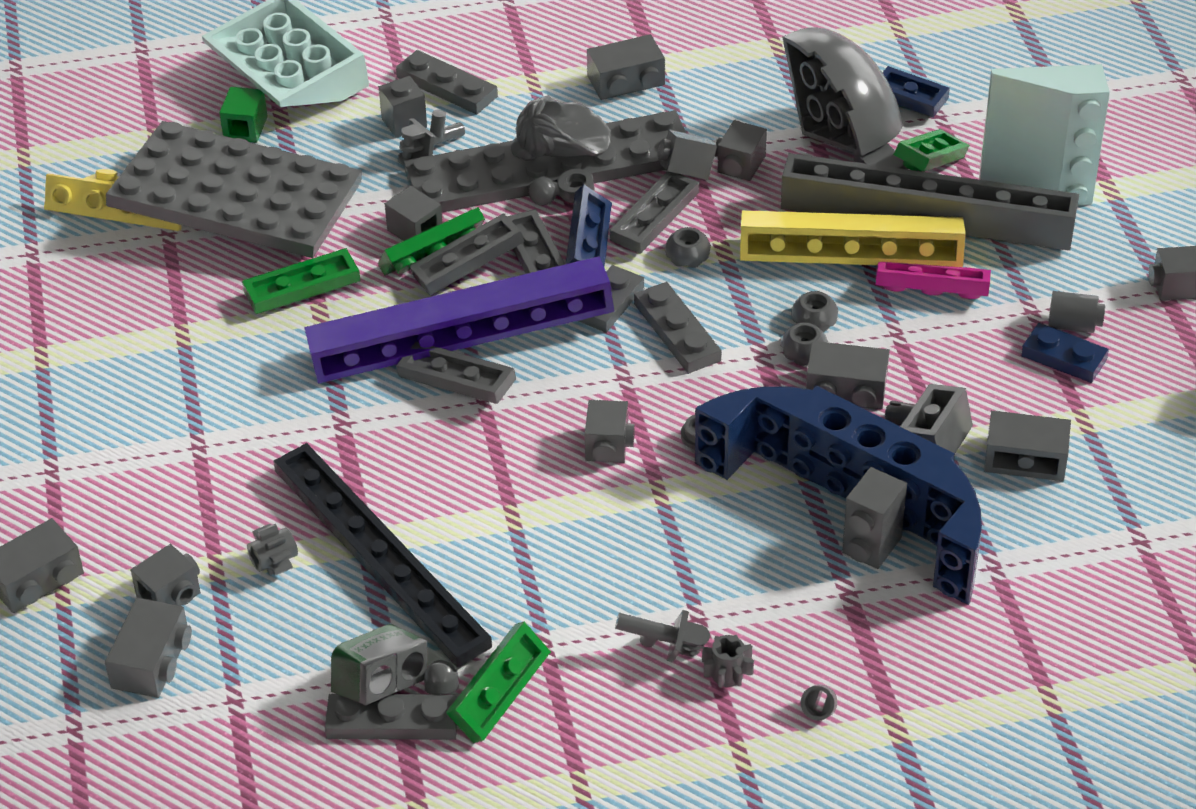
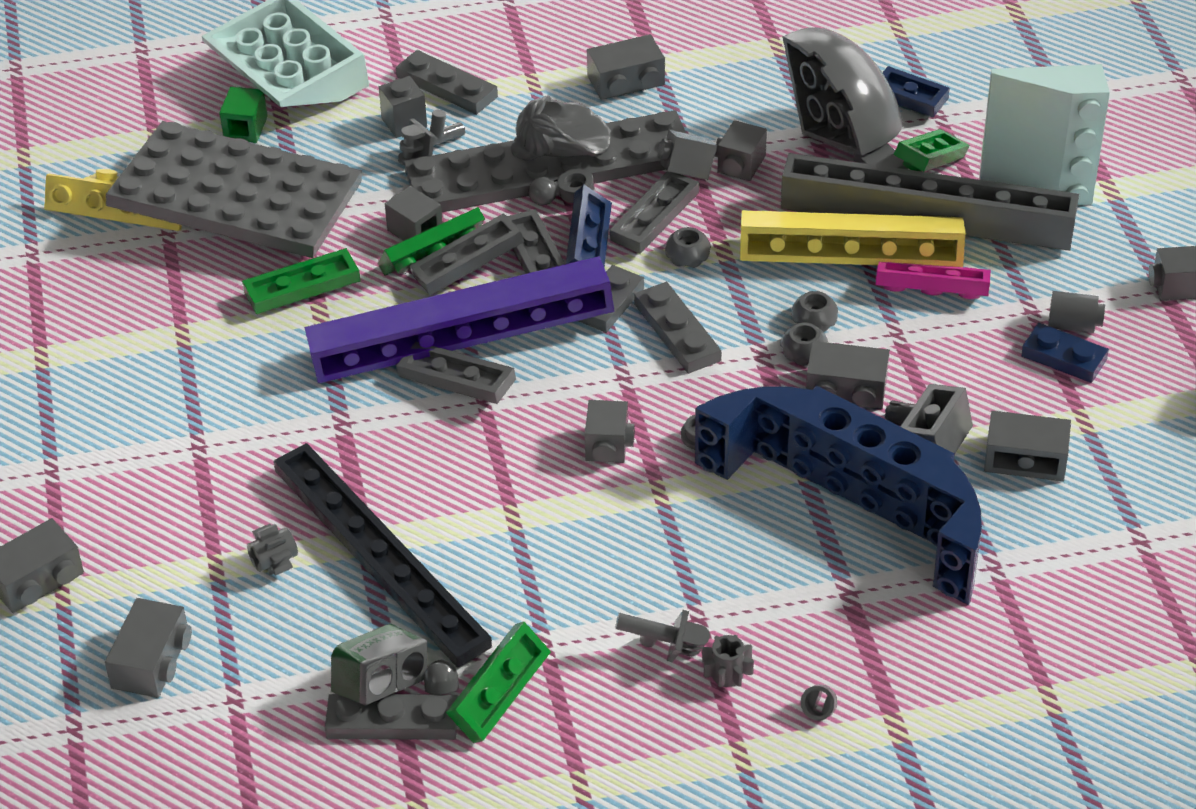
dark grey brick [130,543,201,606] -> none
dark grey brick [842,467,907,569] -> none

